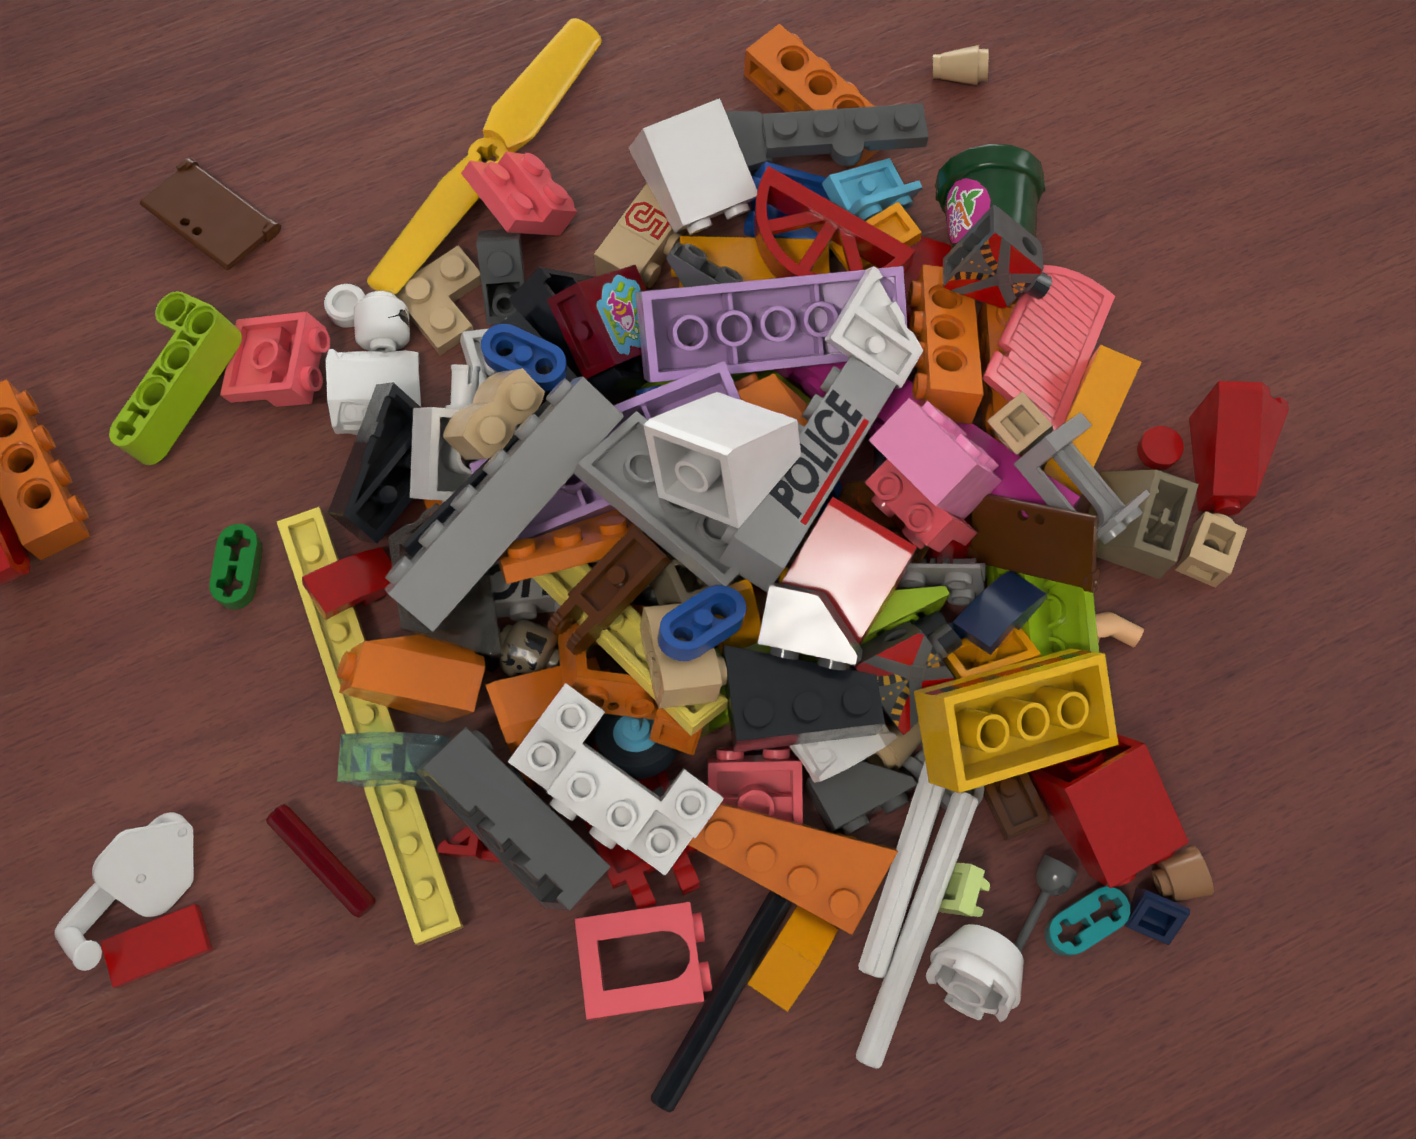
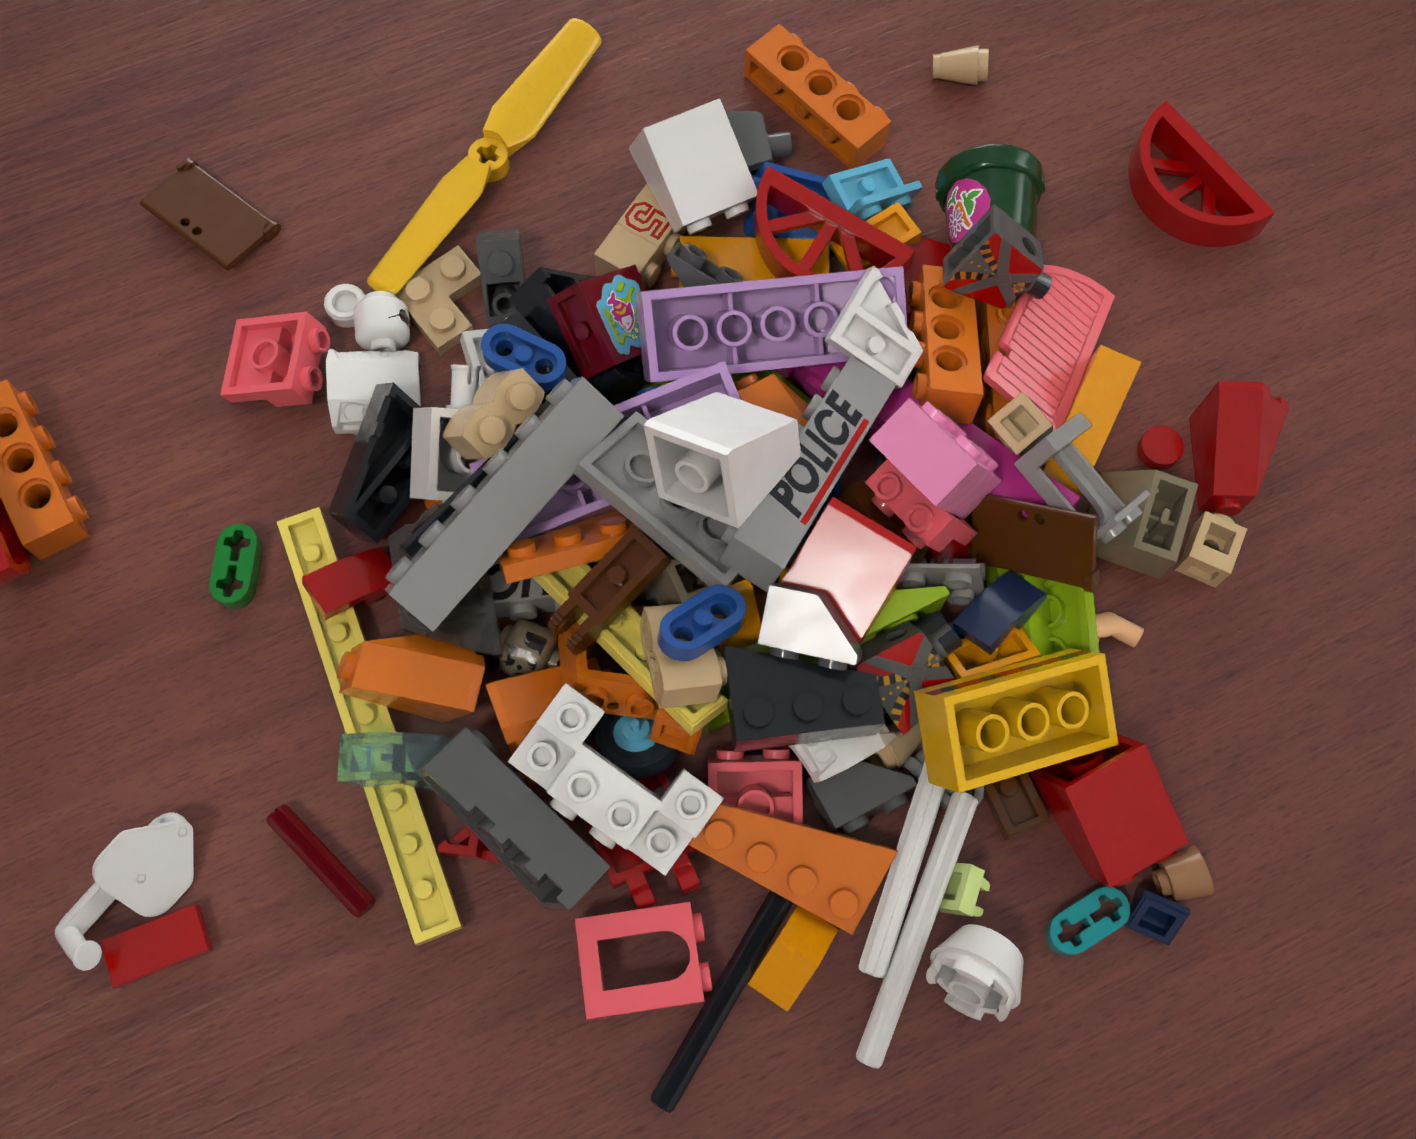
lime beam [109,291,242,466] -> none
coral plate [461,152,578,236] -> none
dark grey hinge [762,103,929,166] -> none
dark grey hinge [1014,855,1078,956] -> none
none -> red window [1128,100,1275,247]

